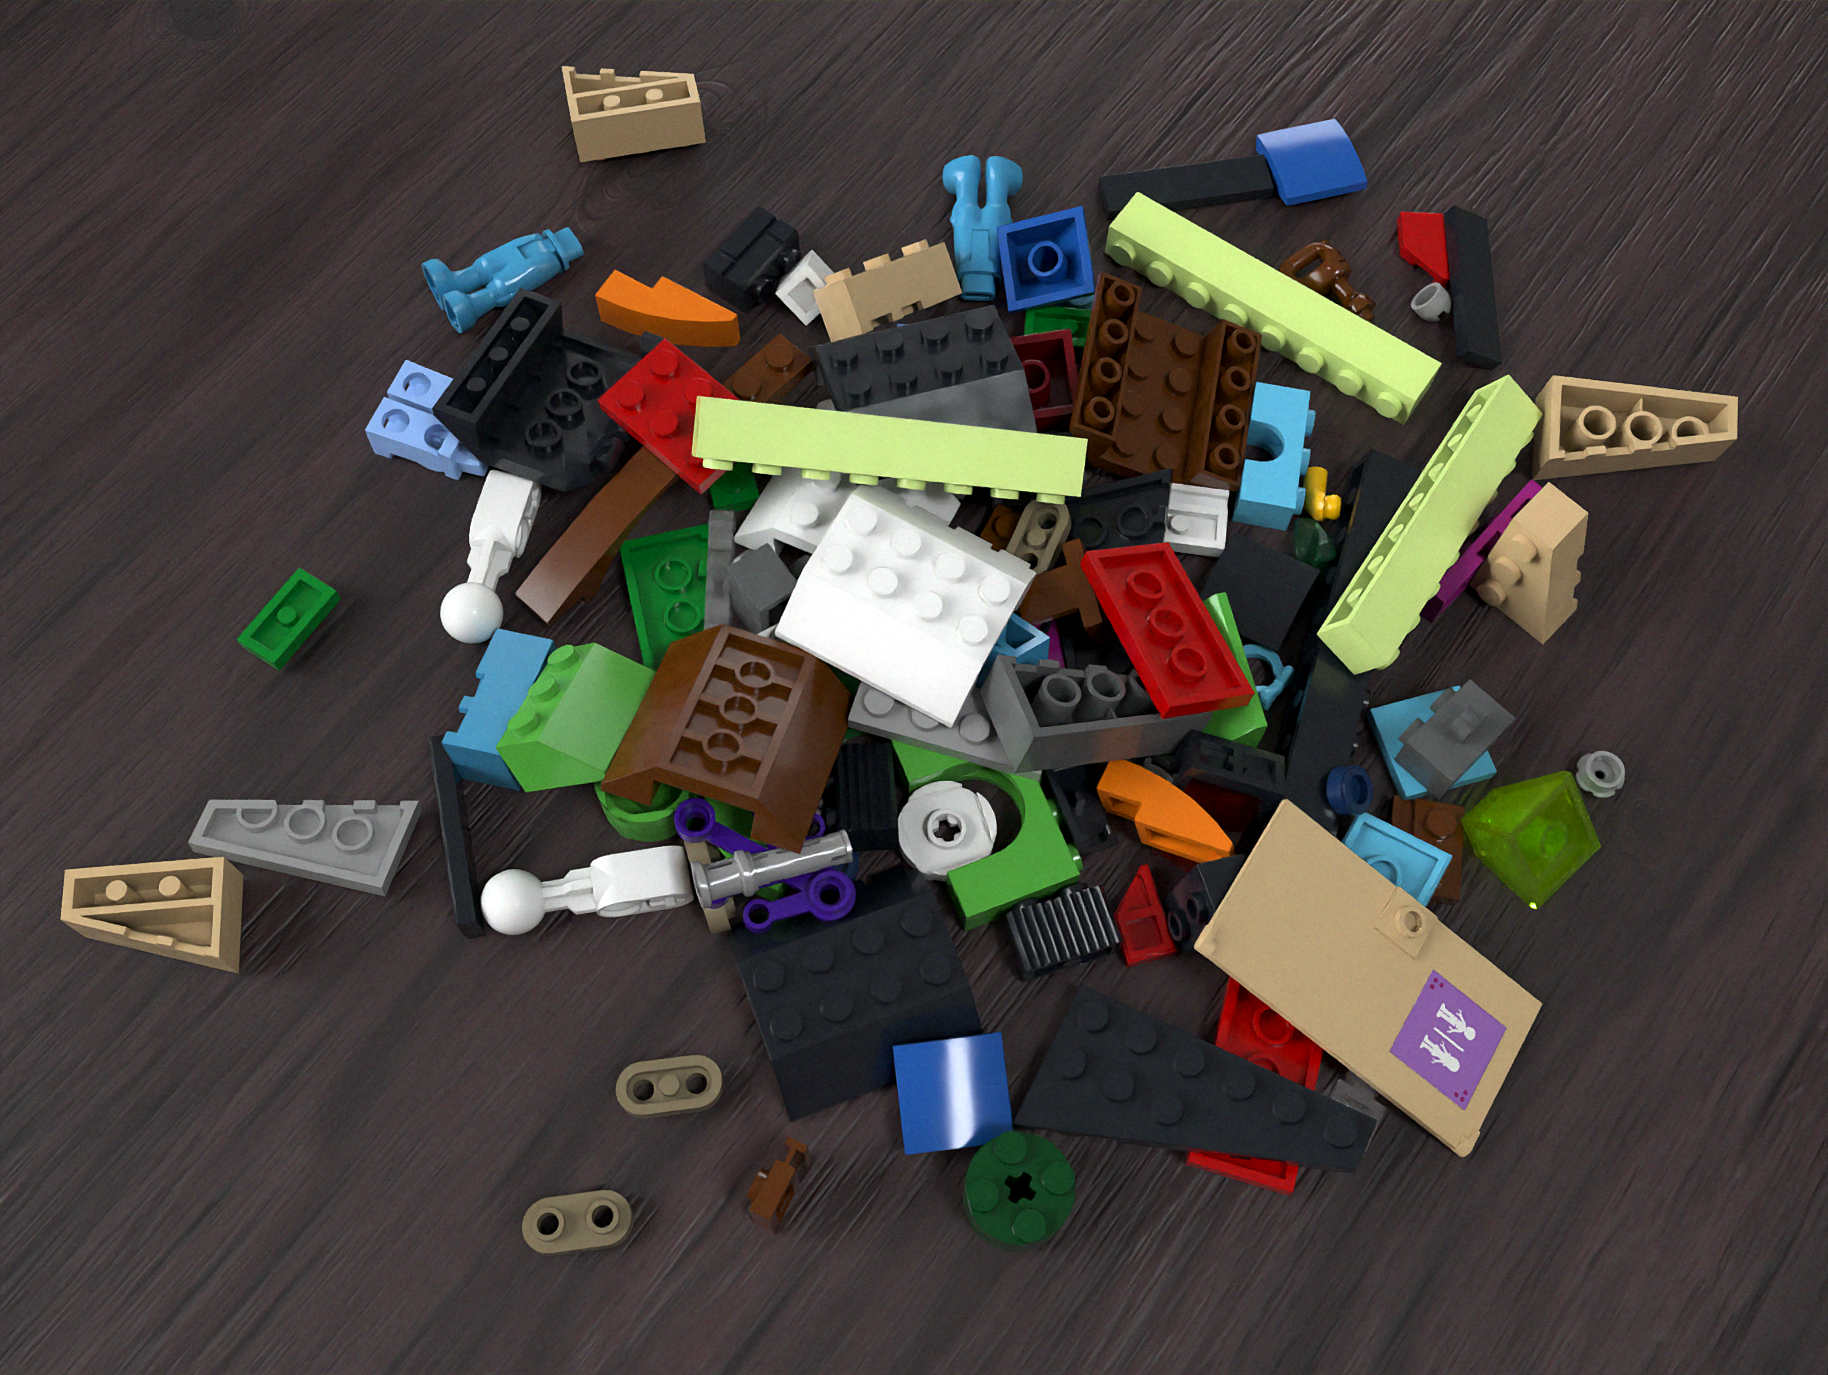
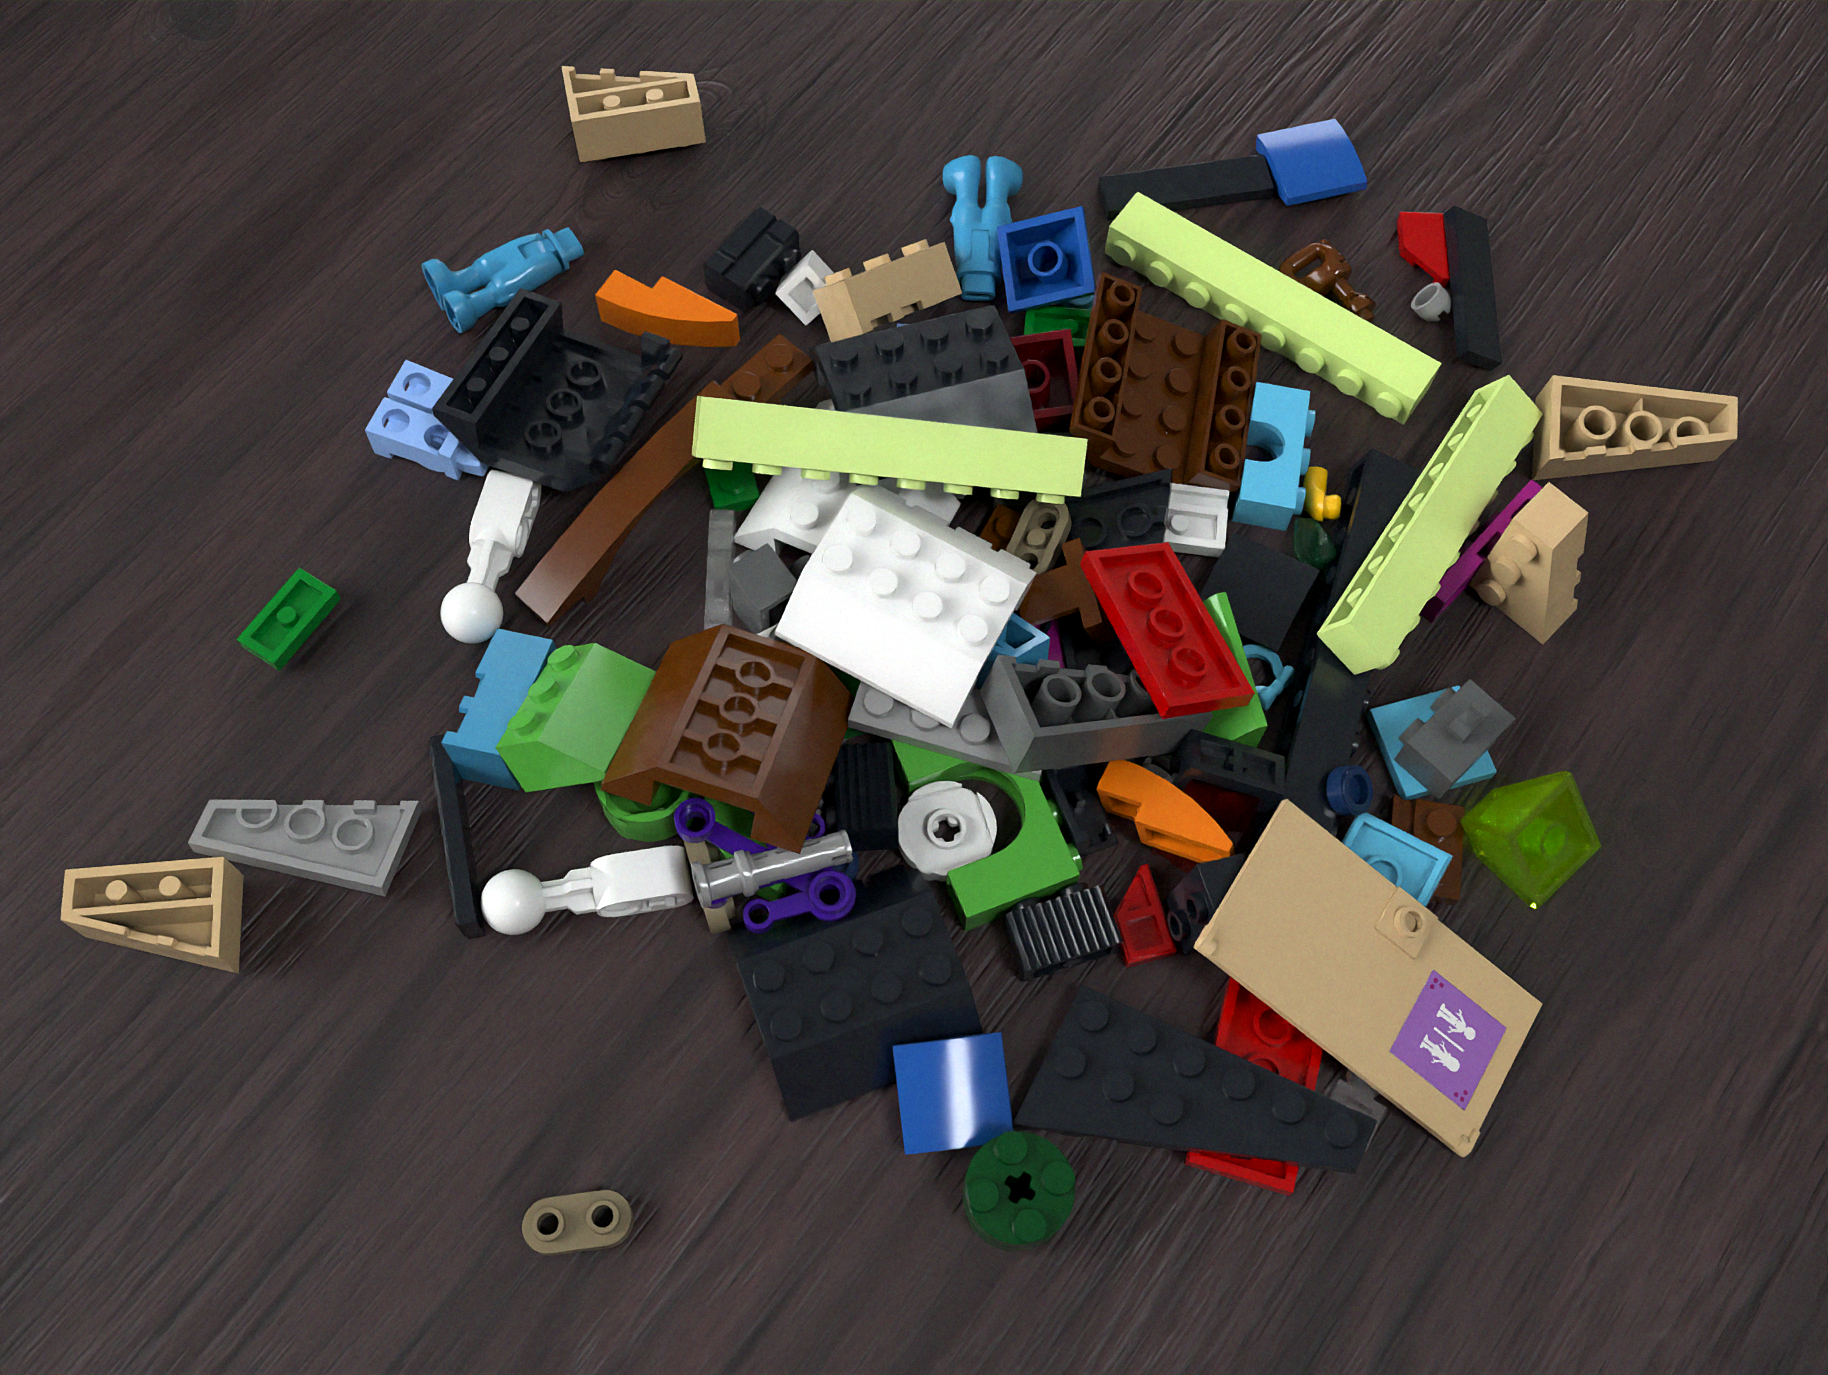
red plate [598,338,739,495] -> none
dark tan plate [616,1055,724,1119] -> none
green wing [620,523,712,672] -> none
reddish brown plate [747,1136,811,1234] -> none
light grey plate [1576,751,1625,798] -> none

